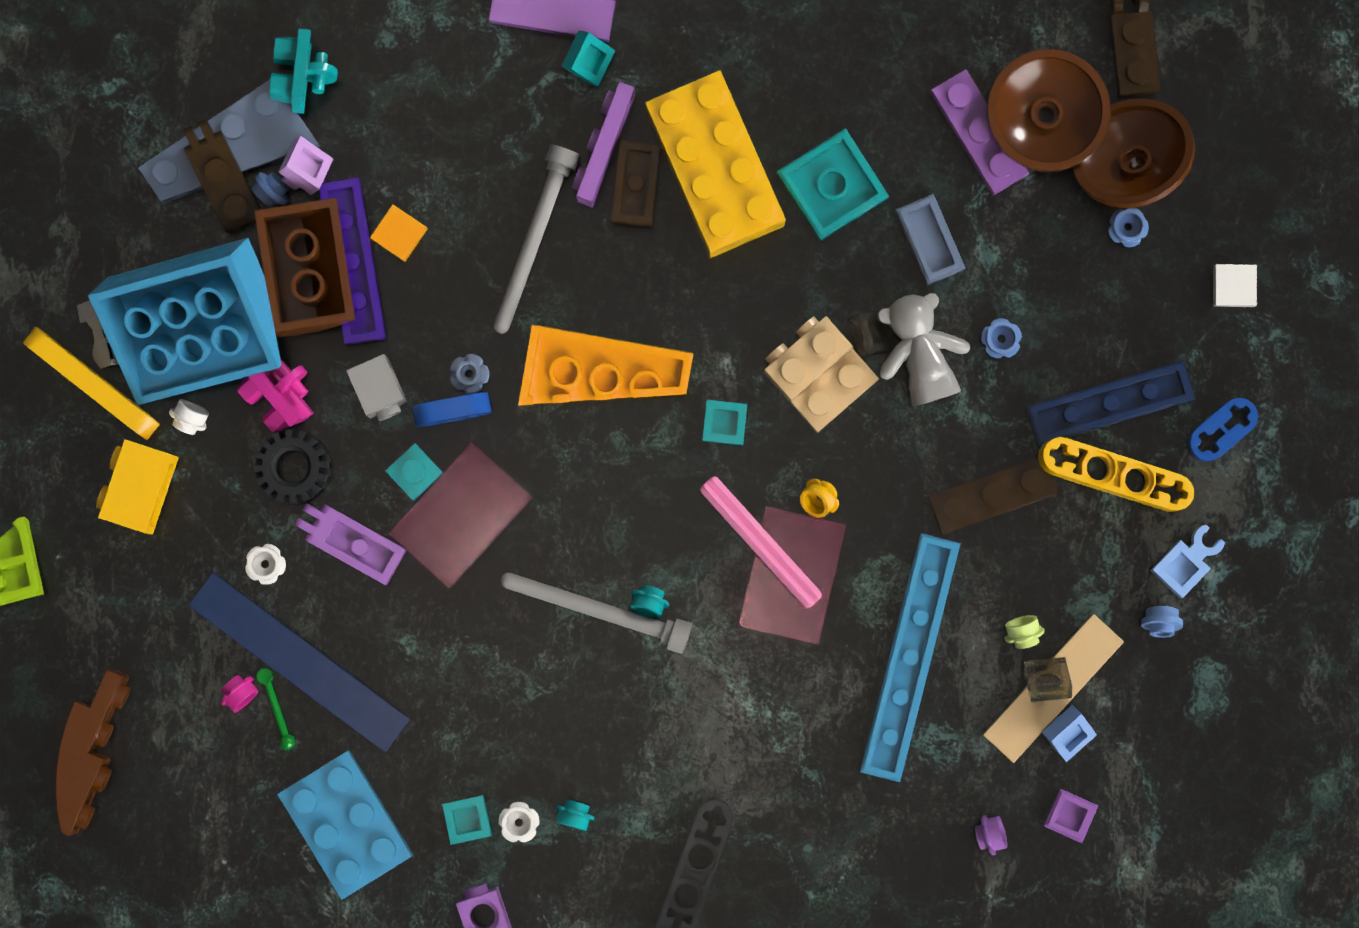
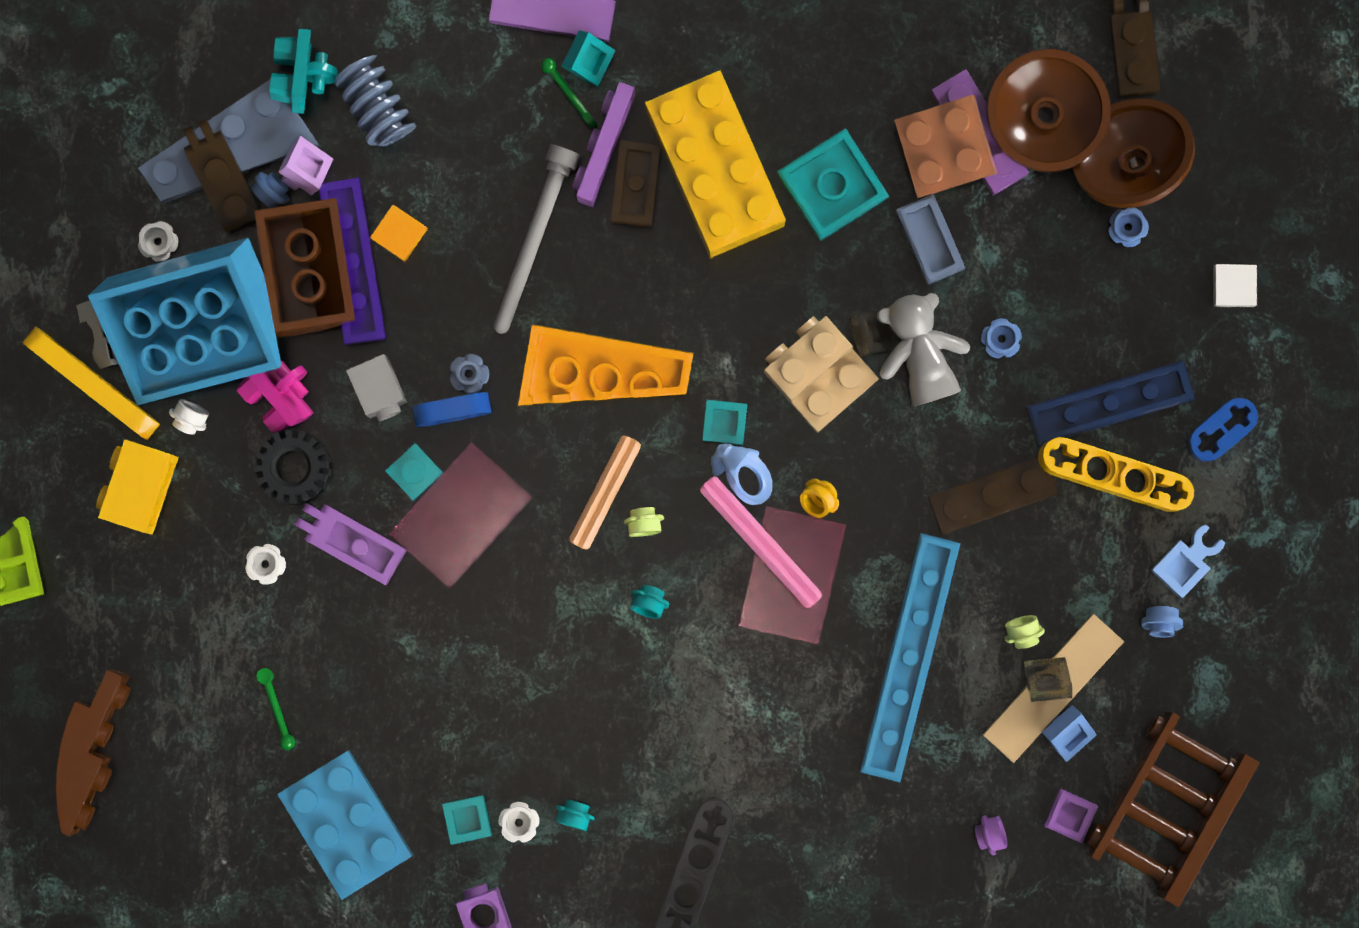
dark blue tile [188,573,411,752] -> none
dark pink plate [220,675,259,713] -> none
light grey piece [500,573,693,654] -> none
none -> white plate [138,221,178,262]
none -> sand blue piece [334,55,416,147]
none -> green hinge [541,58,597,129]
none -> light nougat axle [569,435,640,550]
none -> yellowish green plate [624,507,664,537]
none -> light blue piece [711,443,772,505]
none -> nougat plate [894,95,998,198]
none -> reddish brown fence [1085,711,1260,907]

